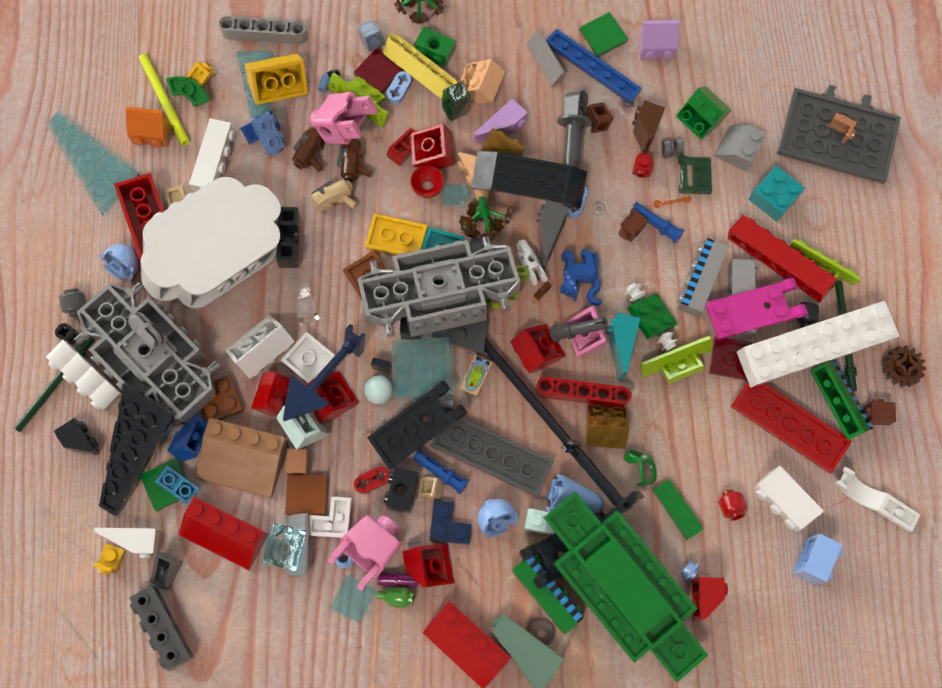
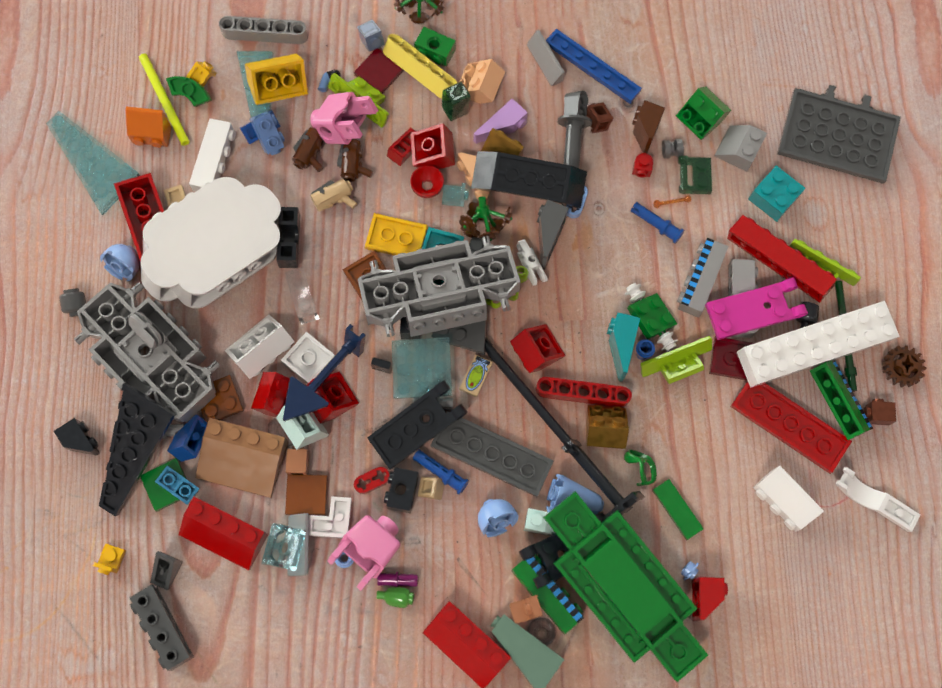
dark green bar [14,336,95,432] -> none
white brick [46,340,122,411] -> none
black bush [55,323,78,345] -> none
white slope [94,528,161,559] -> none
clear light blue piece [330,576,376,623] -> none
light aqua hair [364,375,395,405] -> none
light blue beam [387,71,412,105] -> none
red slope [402,543,455,588] -> none
dark blue plate [429,500,471,545] -> none
clear orange piece [531,279,554,303] -> none
dark grey pin [550,317,608,342] -> none
blue animal [559,249,602,306] -> none
bright pink slope [564,306,608,357] -> none
green tile [579,12,628,57] -> none
copper brick [619,209,648,242] -> none
lavender slope [638,20,680,60] -> none
red head [718,489,748,521] -> none
light blue container [792,533,843,585] -> none
nougat bracket [828,113,857,144] -> none
none -> nougat slope [510,595,543,624]
none -> blue cone [636,339,655,360]

